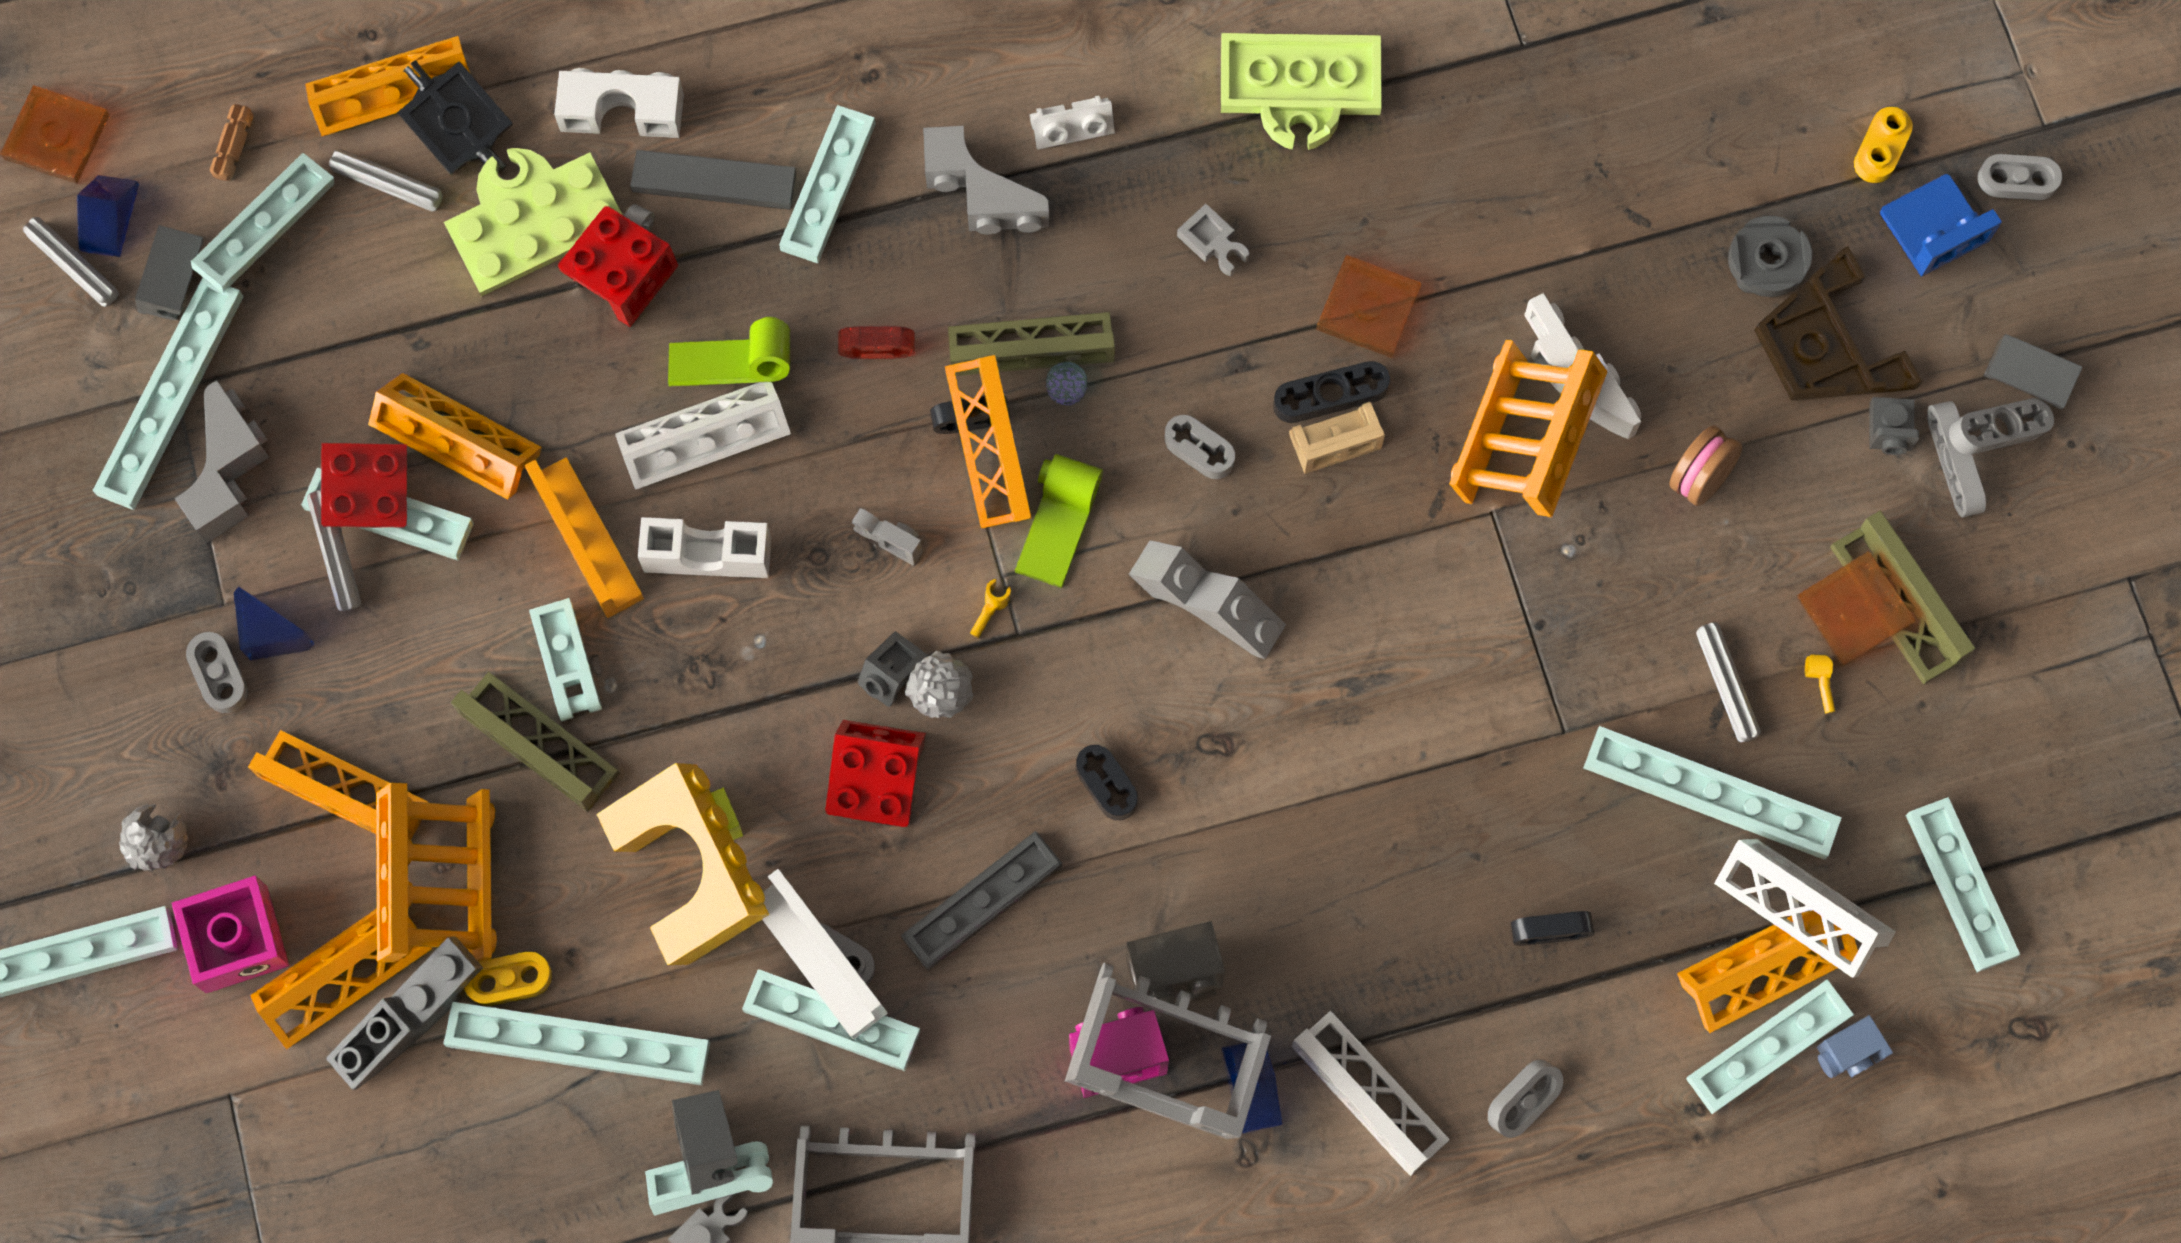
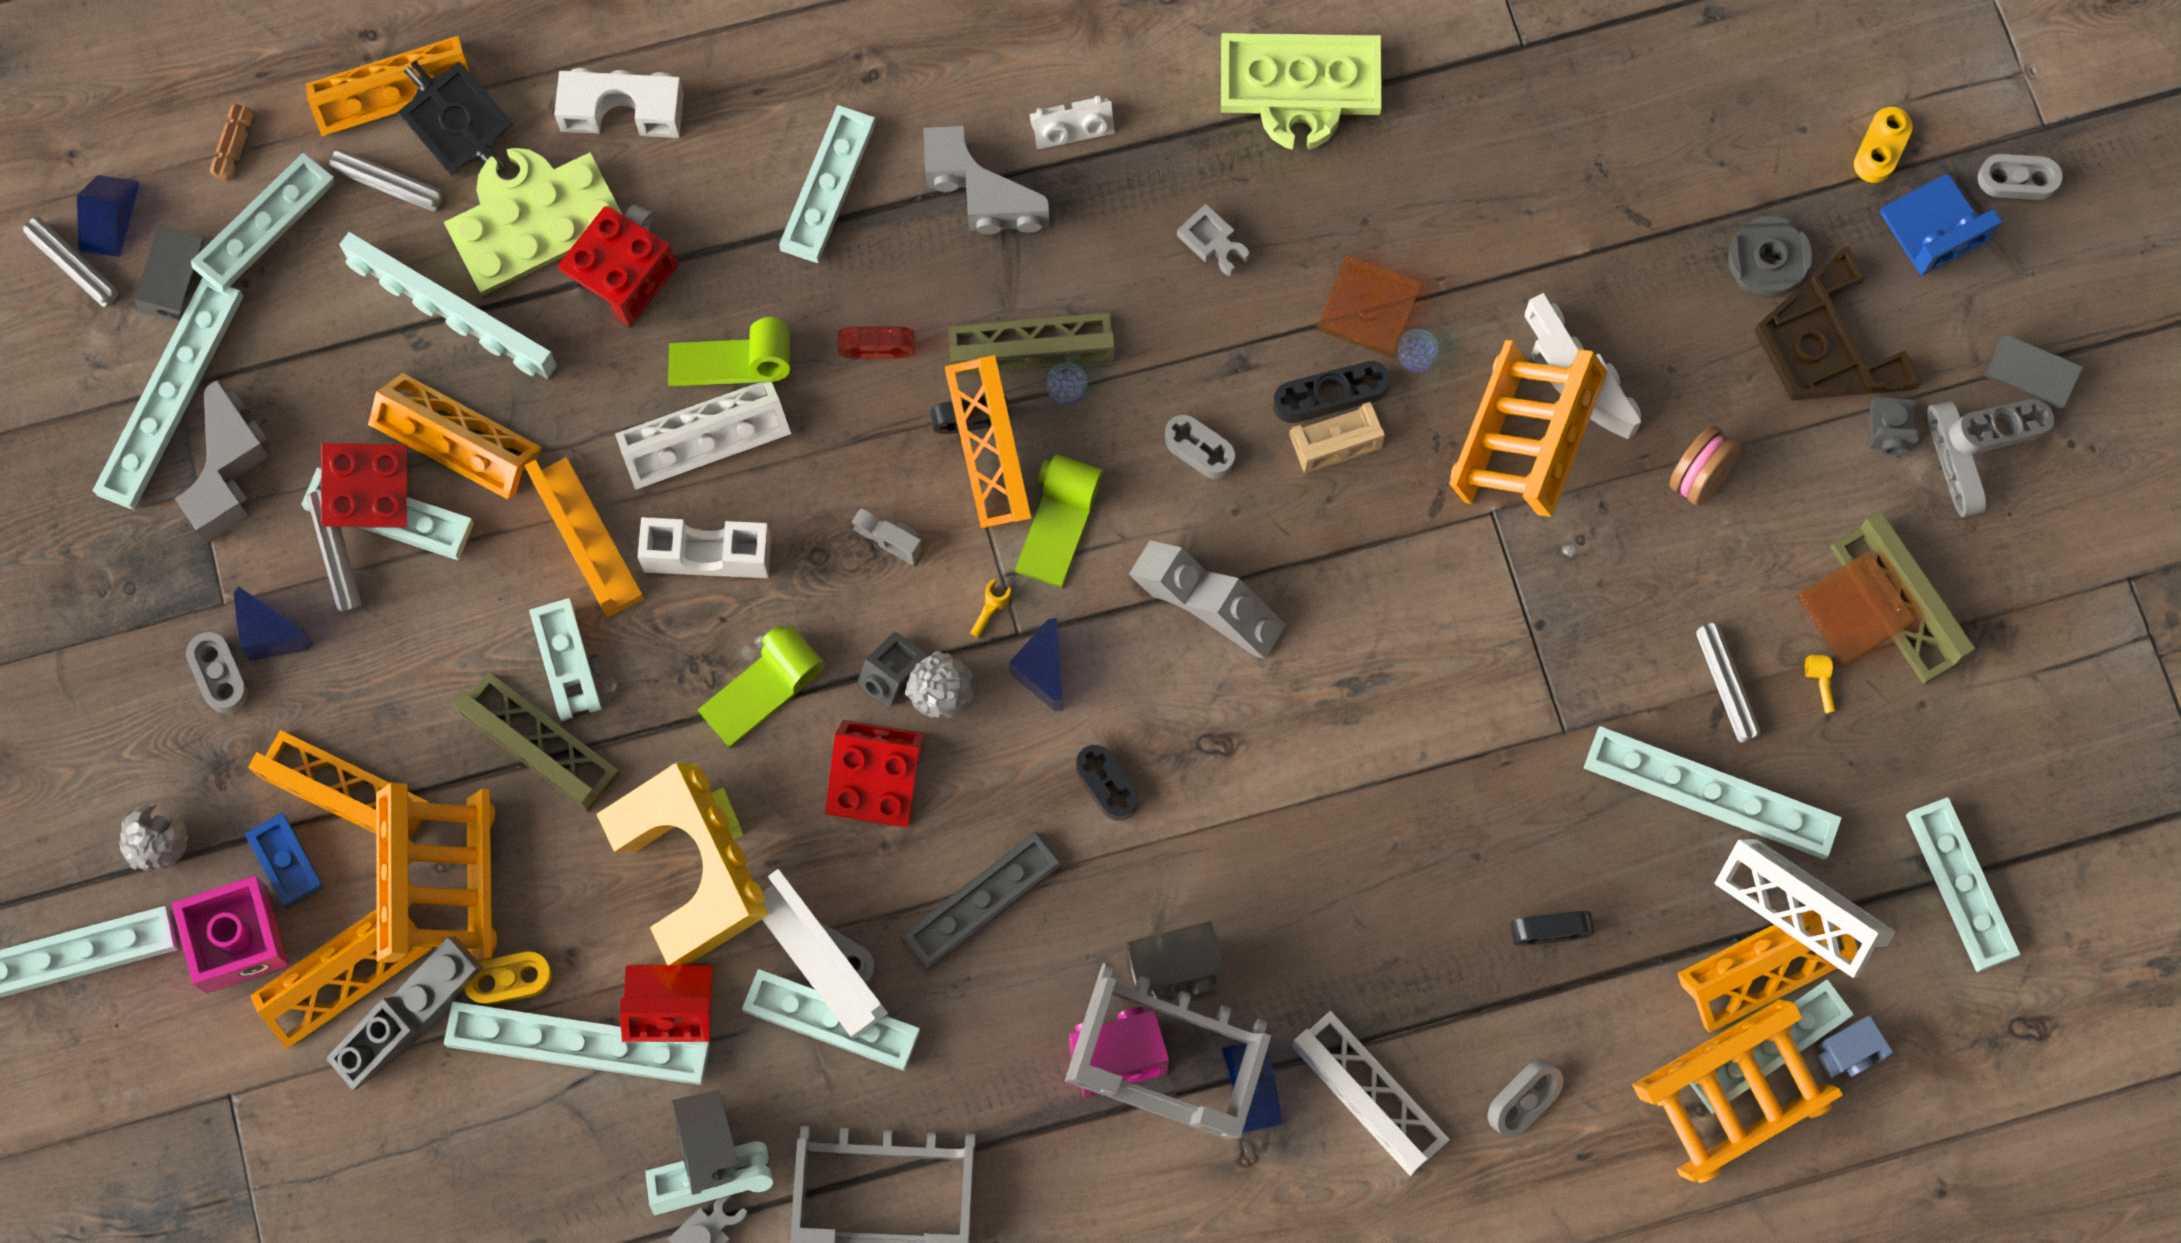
clear orange tile [0,85,110,184] -> none
dark grey tile [630,150,796,210] -> none
none -> blue plate [244,812,325,909]
none -> light aqua plate [339,232,557,379]
none -> red bracket [619,965,712,1042]
none -> lime door [698,625,825,748]
none -> clear blue slope [1009,618,1063,711]
none -> clear light blue tile [1397,329,1439,372]
none -> light orange fence [1632,999,1843,1183]

